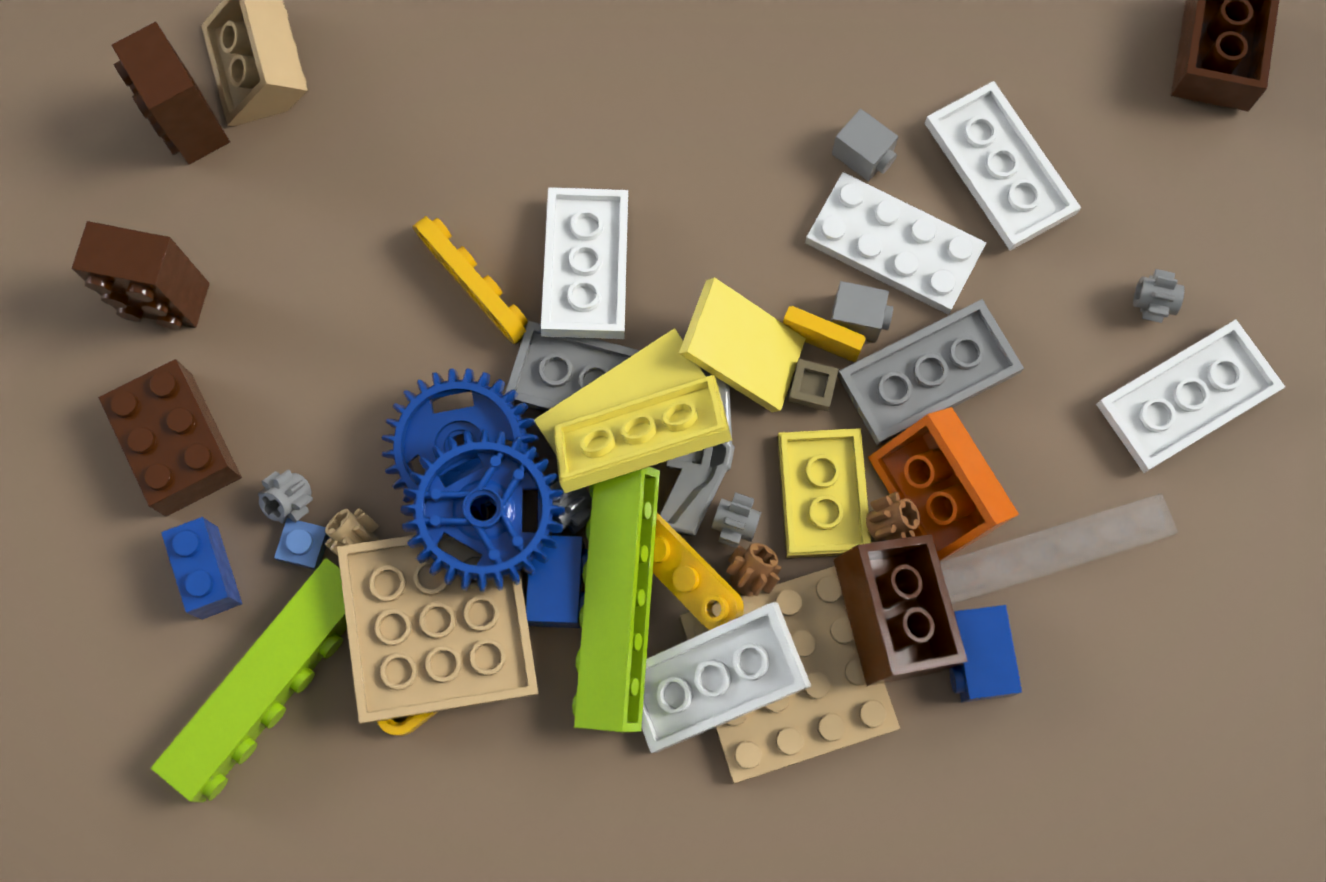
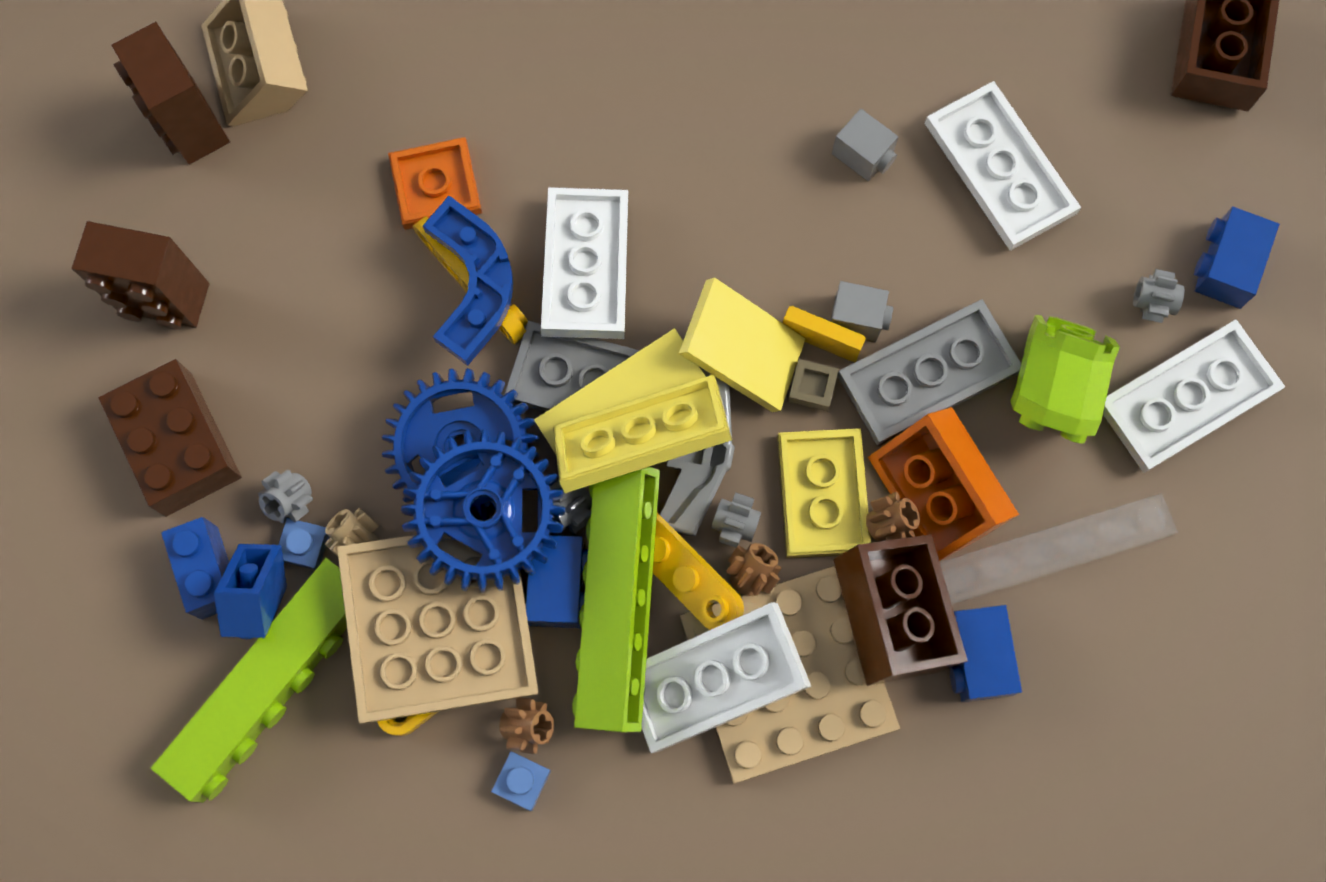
white plate [805,172,986,315] -> none
none -> blue brick [214,544,287,639]
none -> orange tile [388,137,482,230]
none -> blue plate [423,196,513,366]
none -> medium blue plate [491,751,552,811]
none -> medium nougat gear [499,698,554,754]
none -> lime brick [1010,315,1120,443]
none -> blue brick [1194,207,1280,309]

